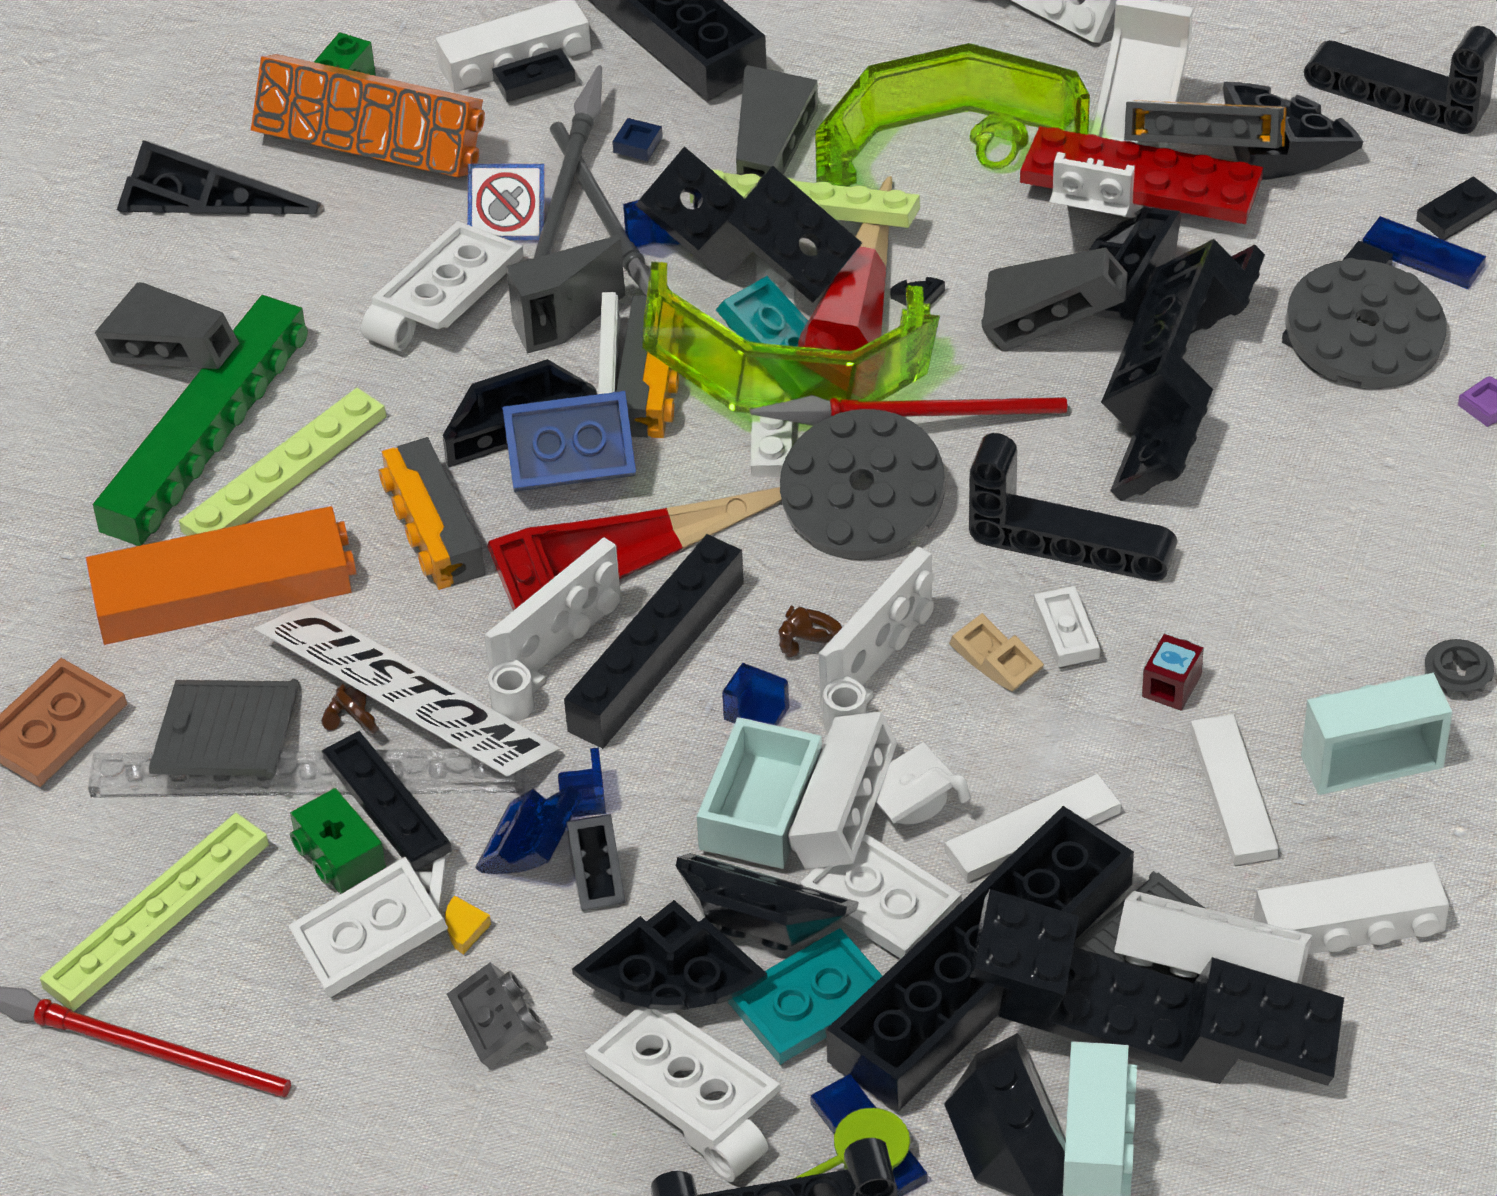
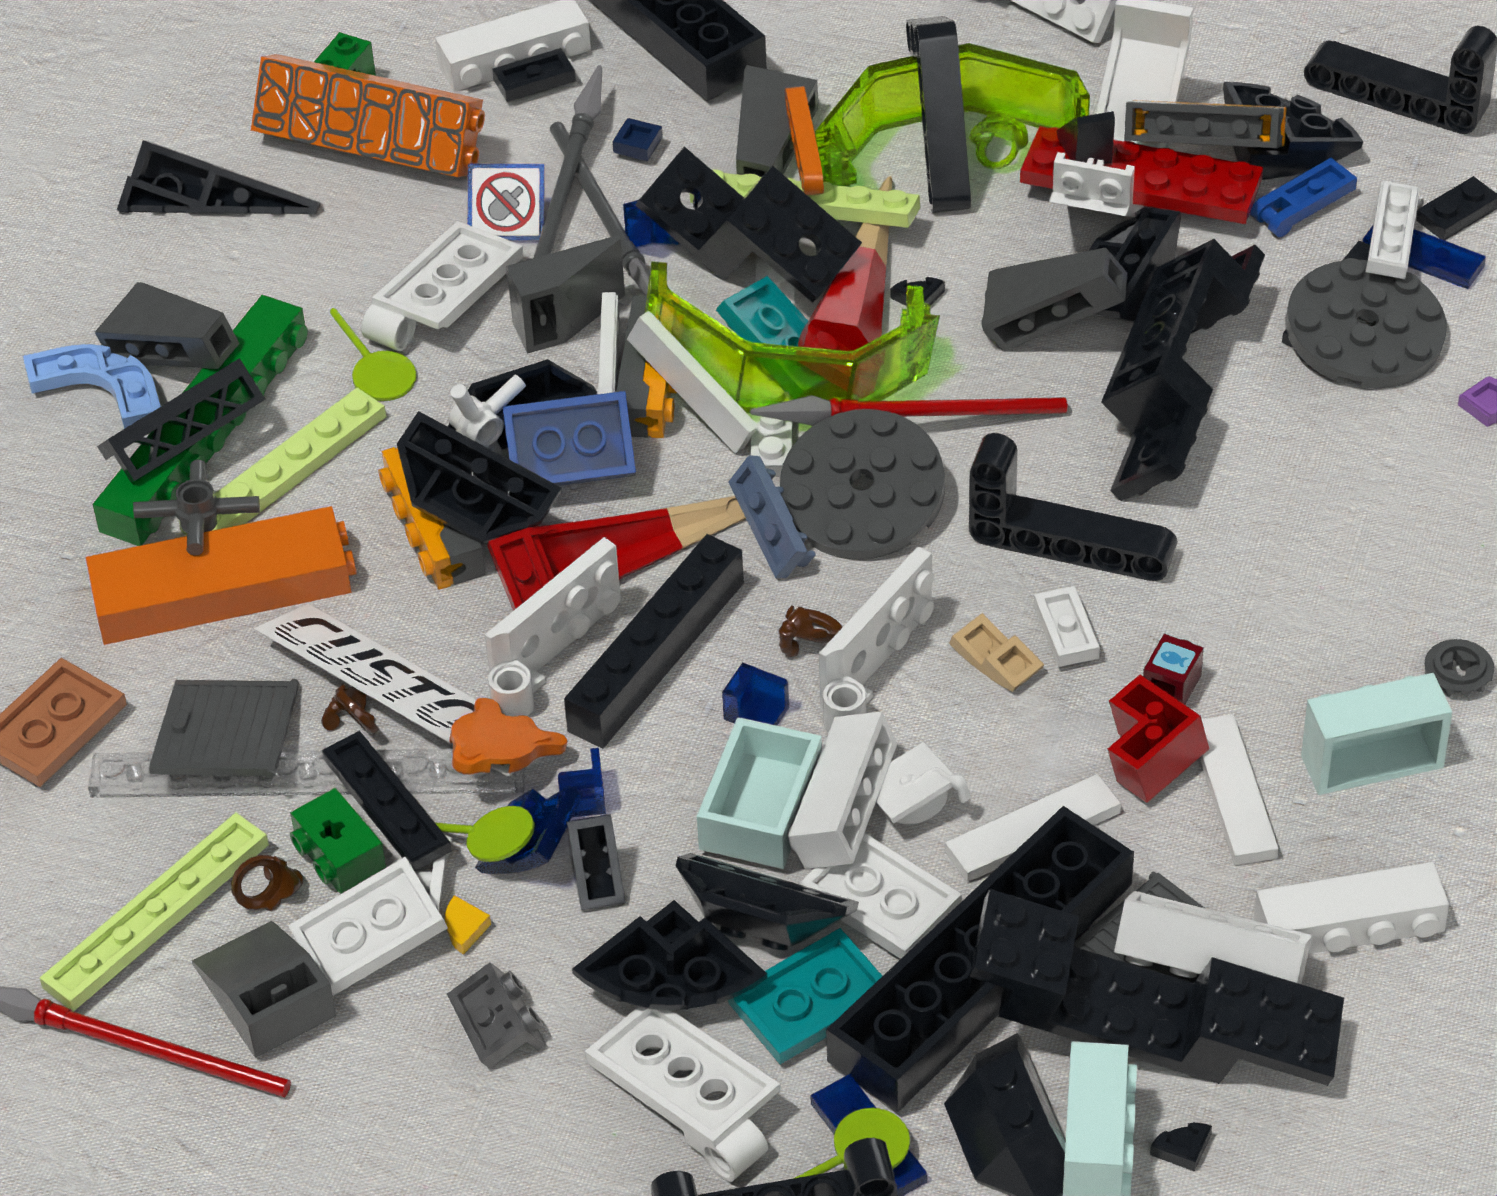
none -> light blue plate [23,344,161,429]
none -> black fence [97,358,266,483]
none -> dark grey bar [133,460,260,555]
none -> dark grey slope [192,921,336,1058]
none -> reddish brown piece [231,855,304,911]
none -> lime piece [330,308,416,401]
none -> black wedge [397,411,562,545]
none -> lime piece [435,806,535,862]
none -> white bar [449,374,526,455]
none -> orange tile [449,698,568,775]
none -> white tile [627,311,758,454]
none -> sand blue plate [728,455,816,578]
none -> orange beam [785,86,824,196]
none -> black beam [906,16,971,213]
none -> black slope [1056,111,1115,164]
none -> red brick [1107,675,1209,803]
none -> black tile [1150,1122,1212,1171]
none -> blue plate [1250,158,1357,237]
none -> white tile [1366,181,1420,279]

